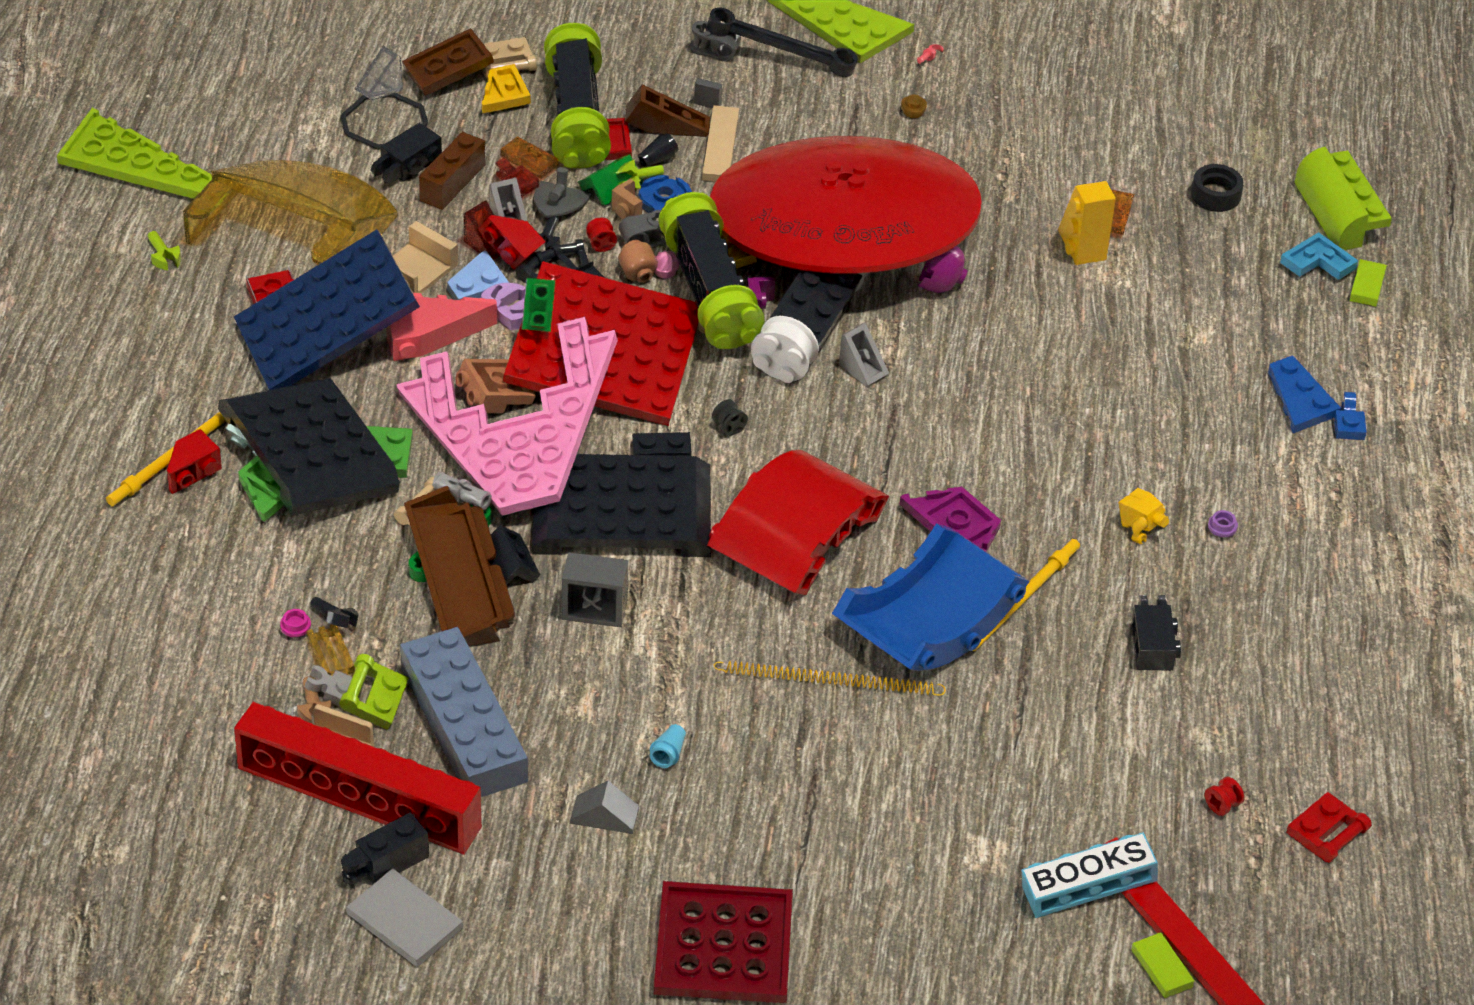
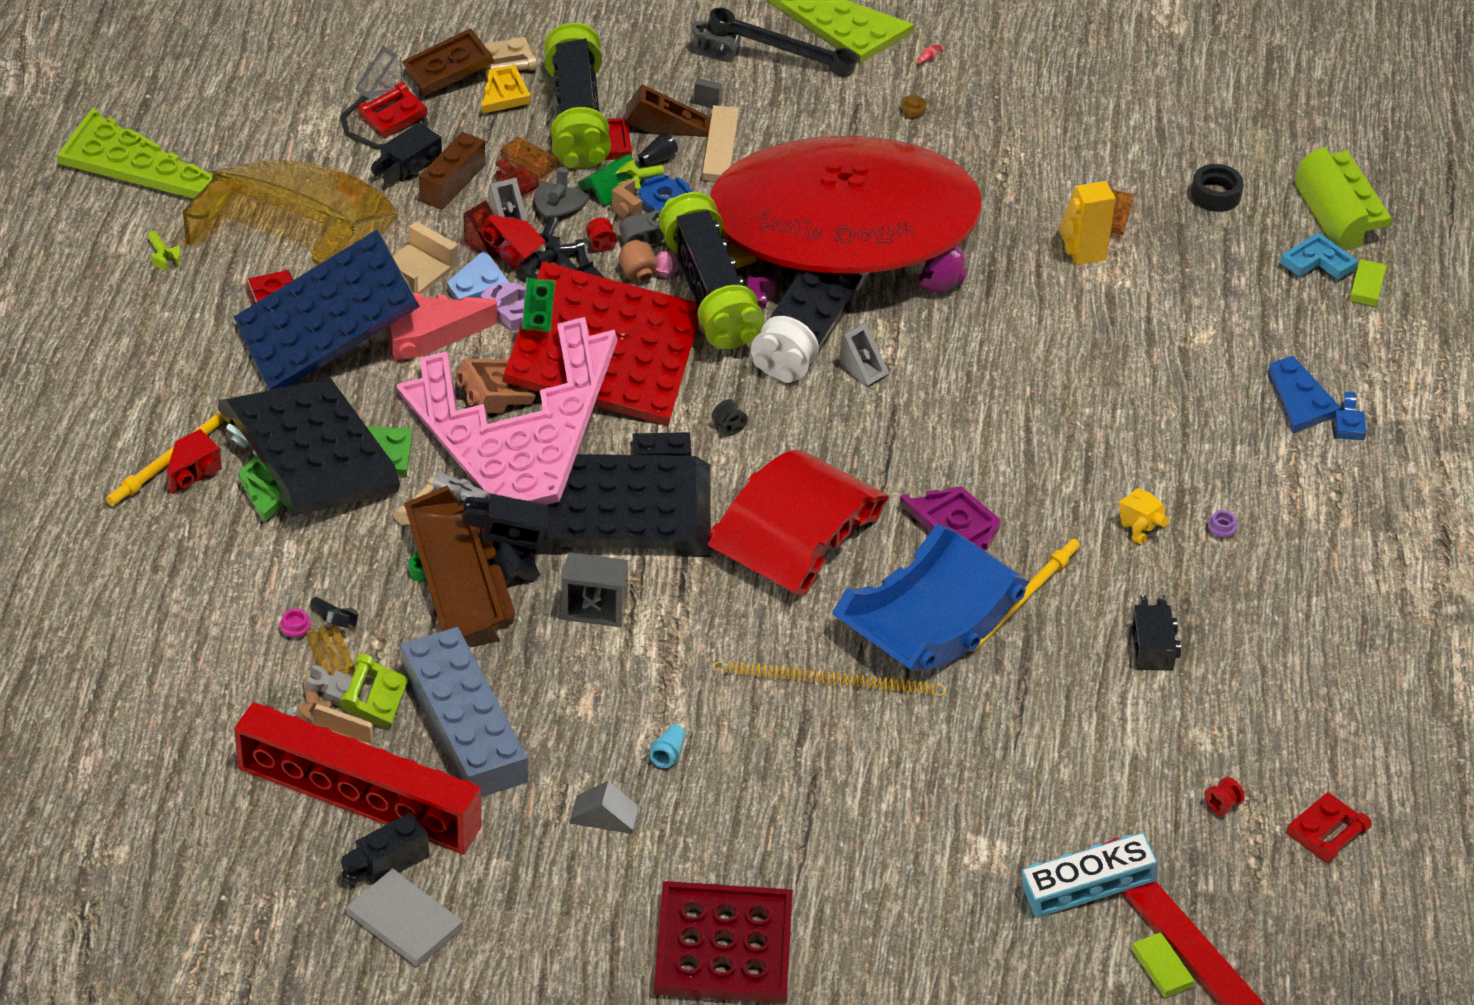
none -> red plate [357,82,428,138]
none -> black hinge [462,493,548,550]

